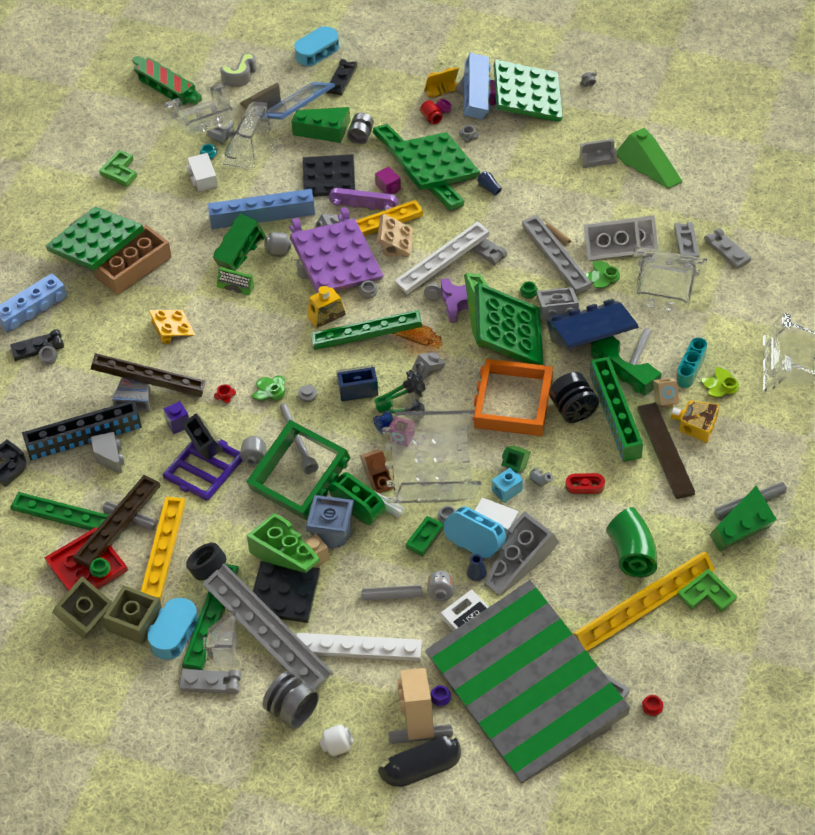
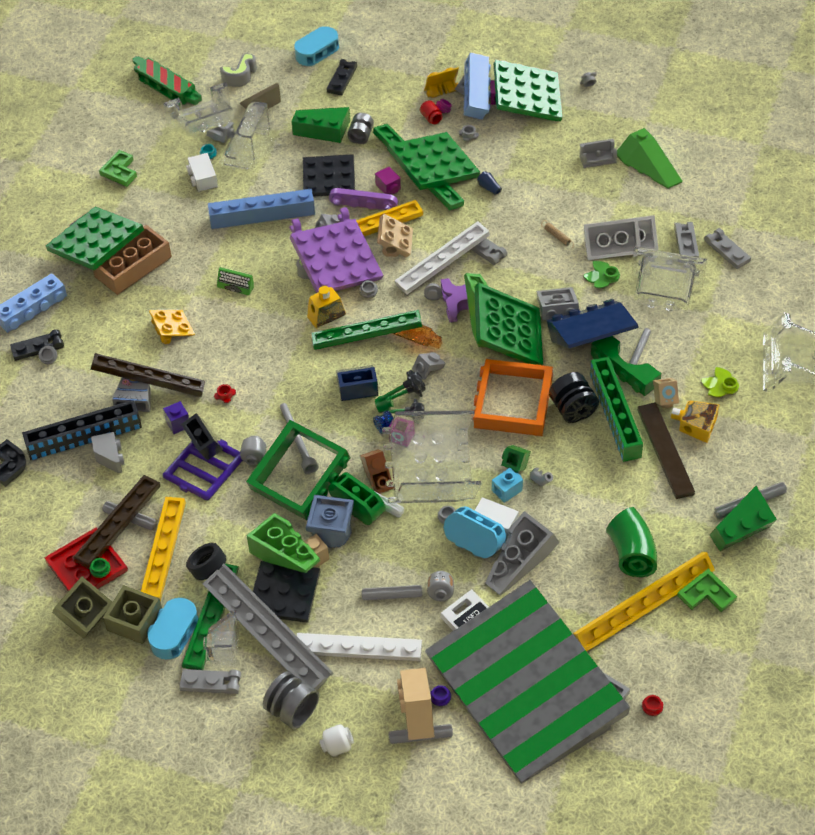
green tile [10,492,121,538] -> none
green wedge [213,214,266,271] -> none
bright green plate [251,375,286,401] -> none
door [259,82,335,120] -> none
light grey head [264,232,291,256] -> none
light grey plate [298,385,317,402] -> none
black brick [378,736,462,787] -> none
green plate [406,516,444,557] -> none
dark blue cone [466,554,487,581] -> none
green plate [520,281,538,298] -> none
light grey plate [522,215,592,294] -> none
red plate [565,473,605,494] -> none
teal beam [676,337,707,388] -> none

